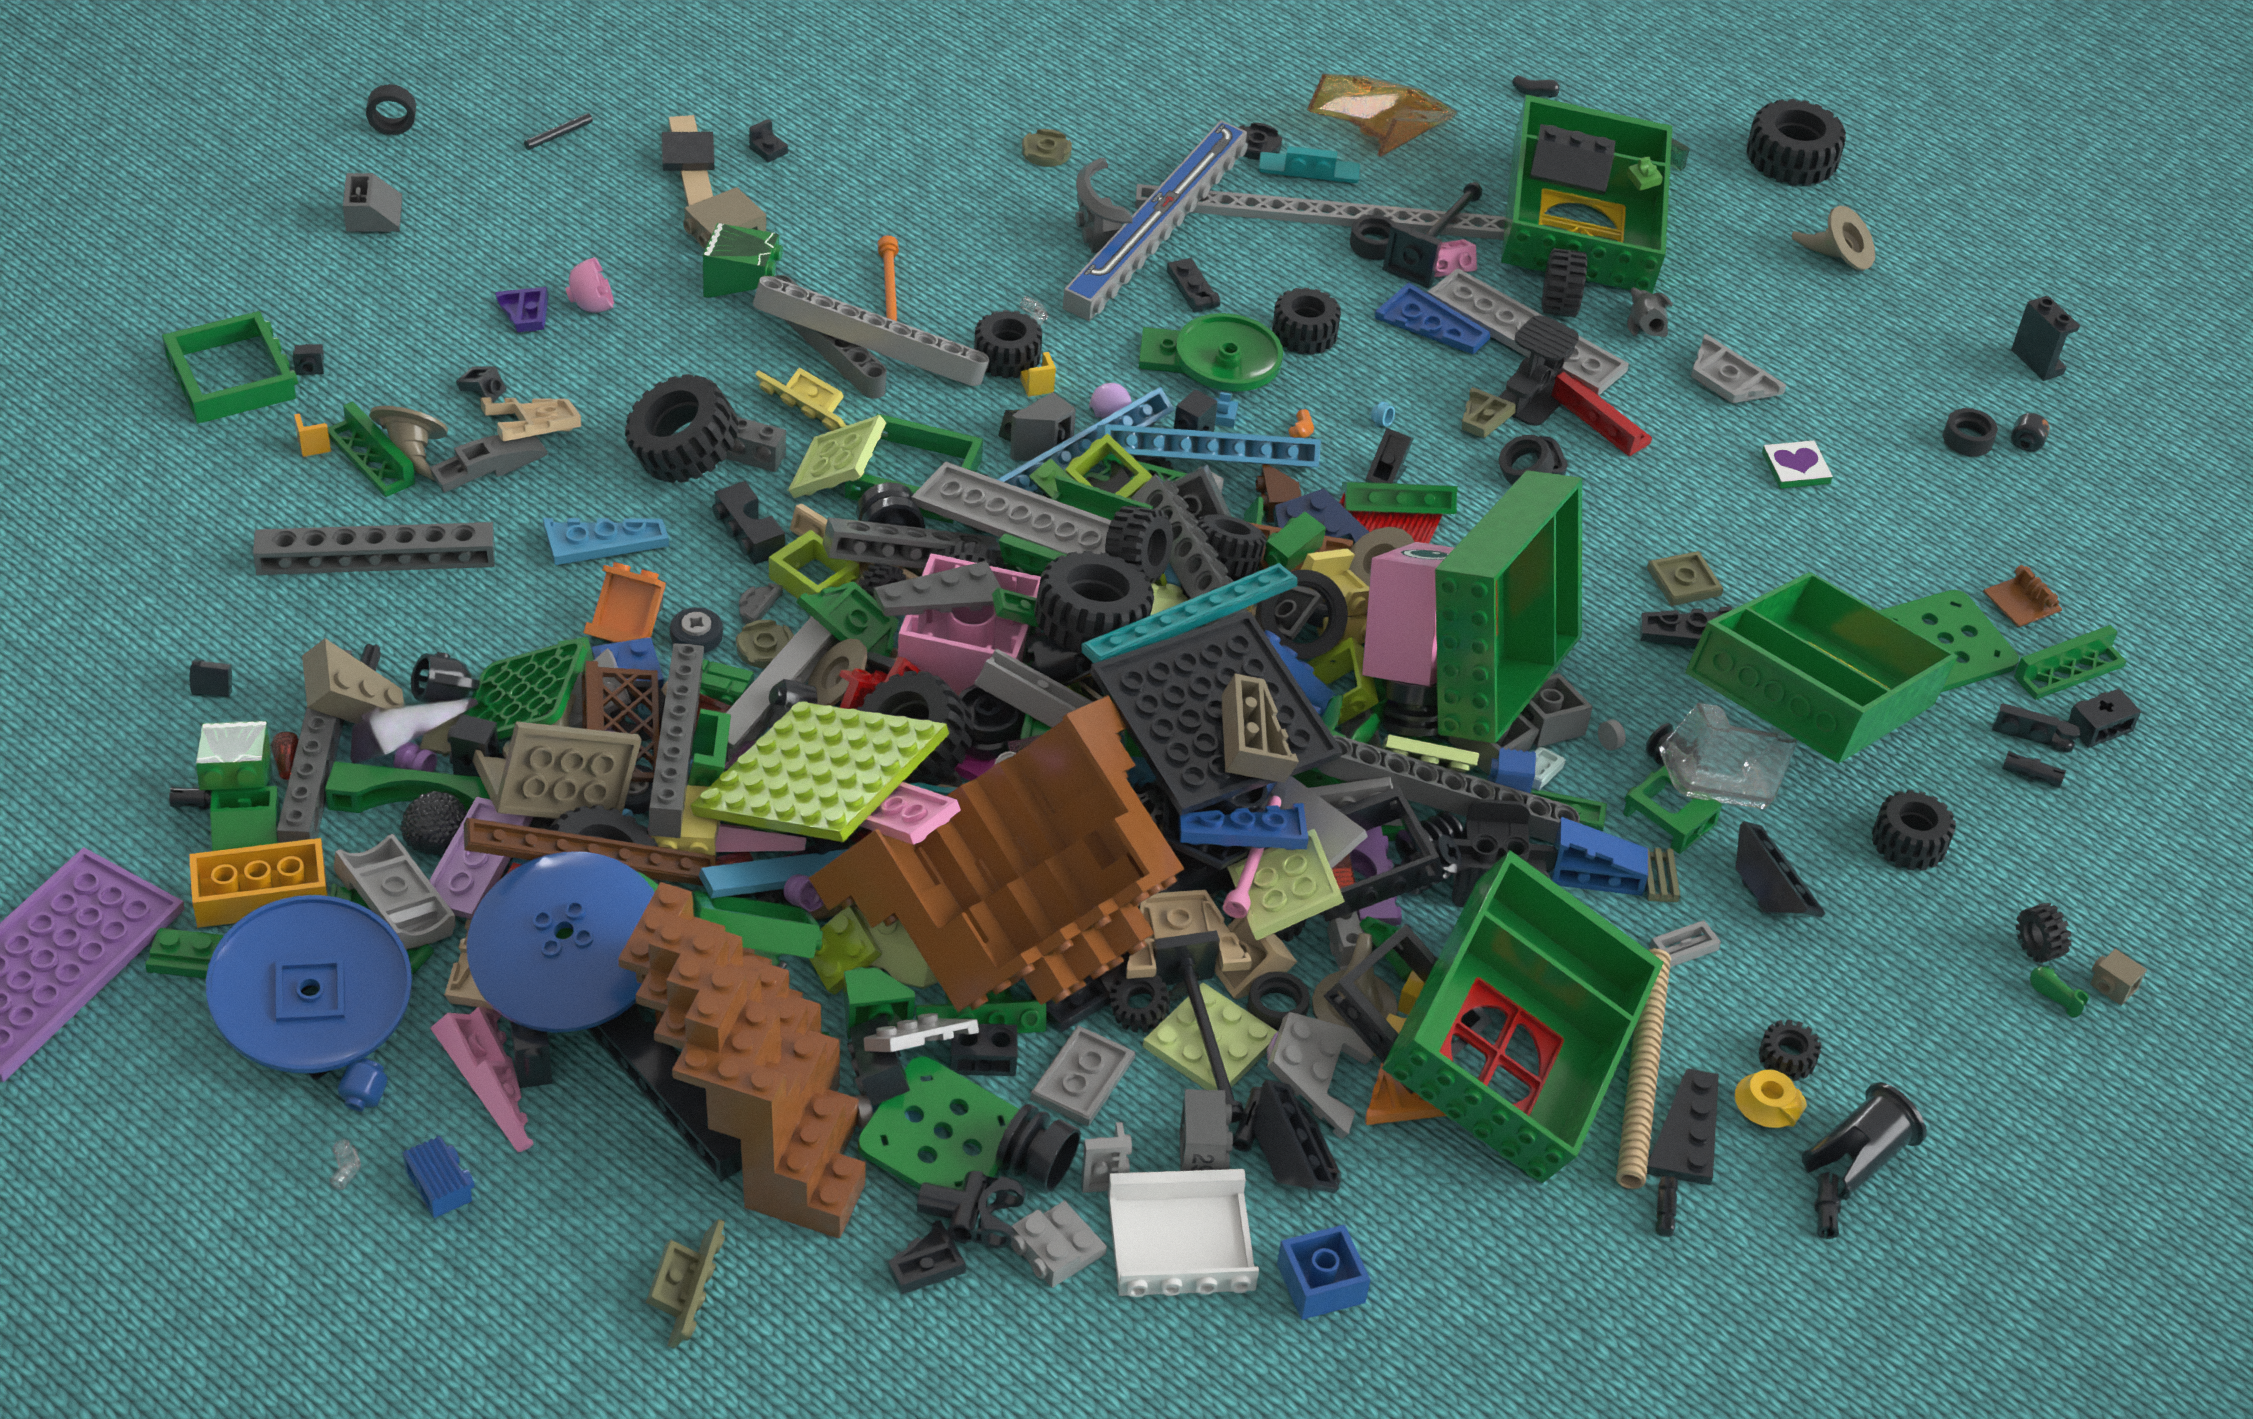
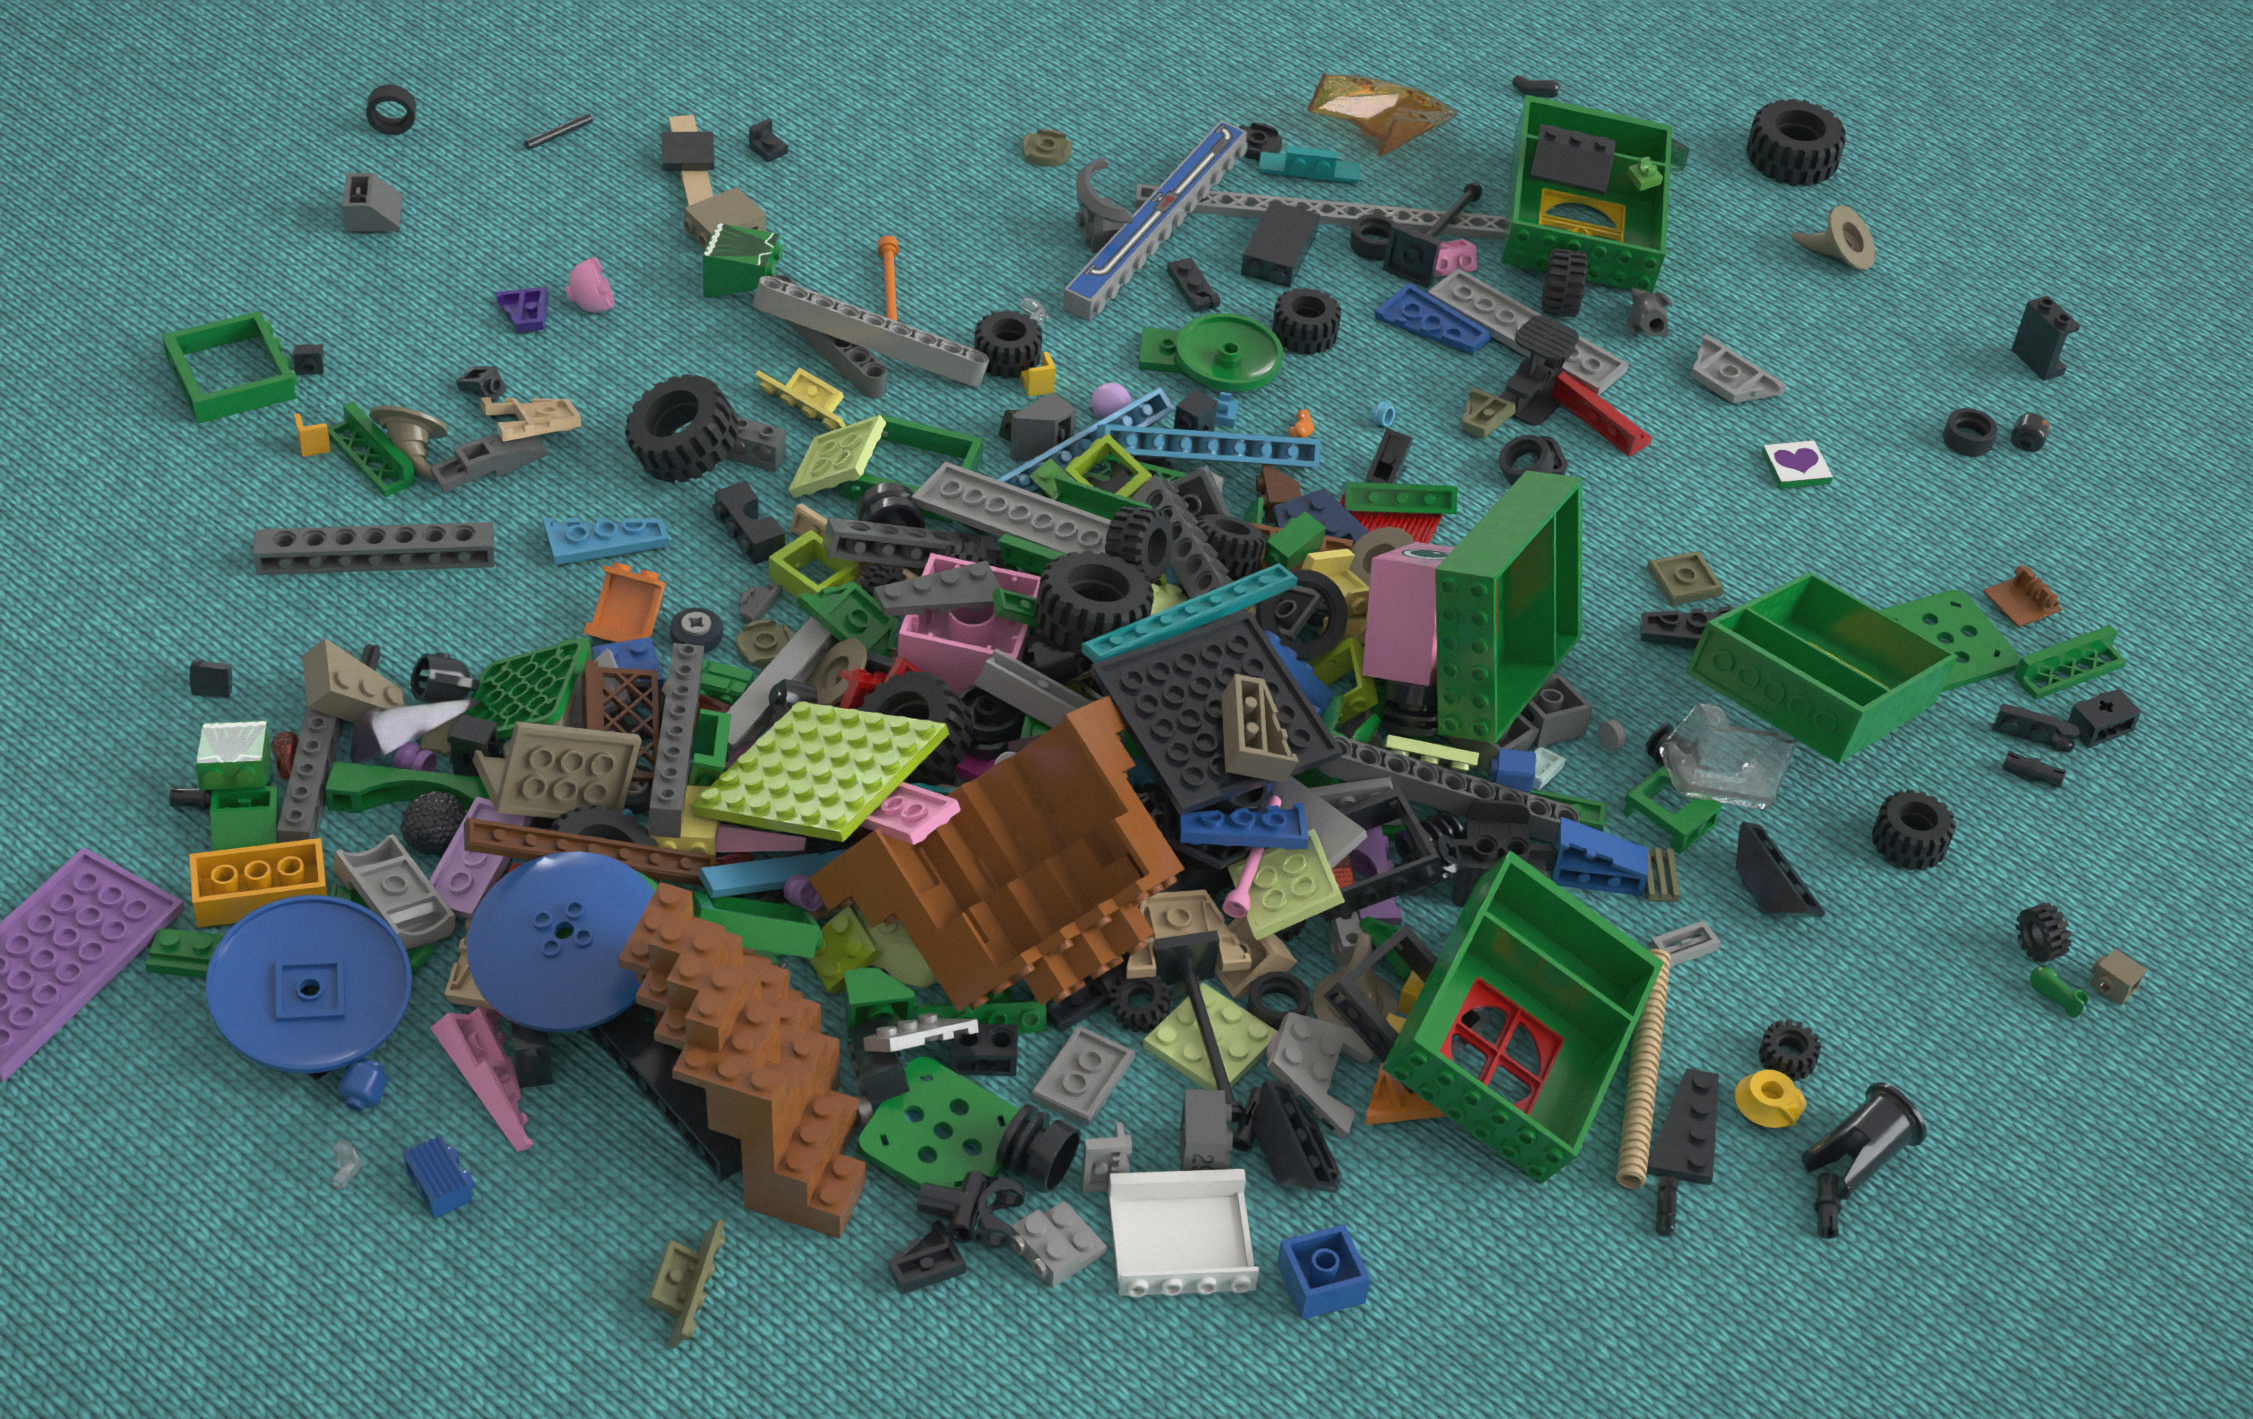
none -> black brick [1241,201,1320,288]

